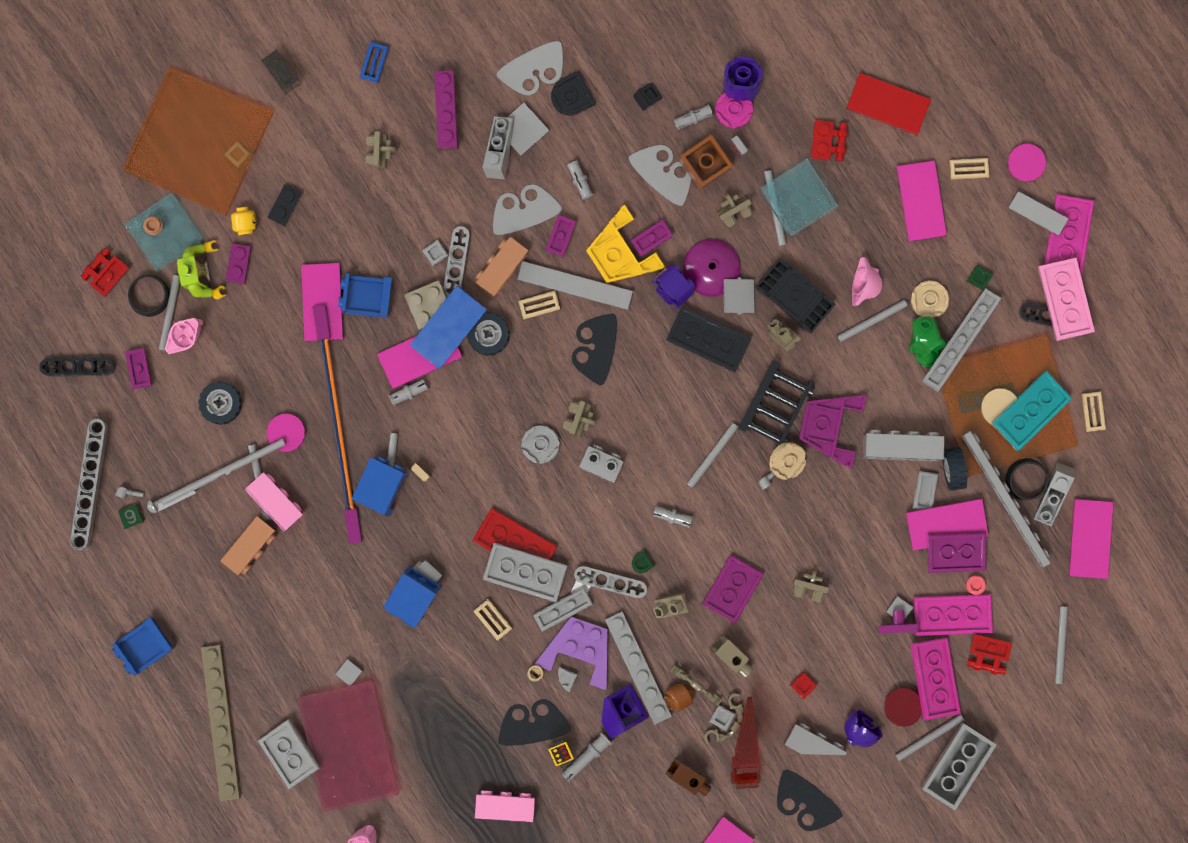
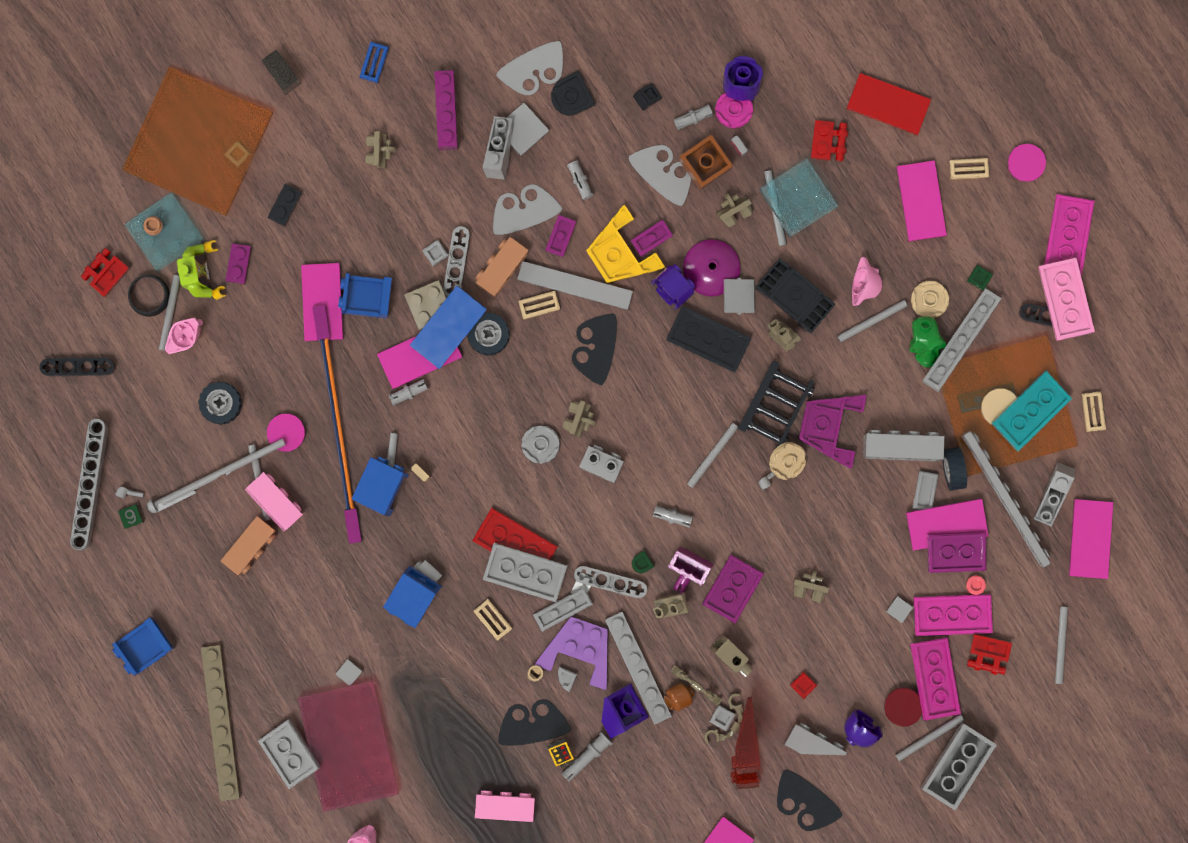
magenta plate [125,348,152,390] -> none
yellow head [231,207,257,235] -> none
reddish brown torso [665,758,711,796] -> none
magenta tile [879,610,920,633] -> none
black tyre [1006,458,1048,500] -> none
light grey tile [1009,191,1069,236] -> none
none -> magenta brick [668,546,714,593]

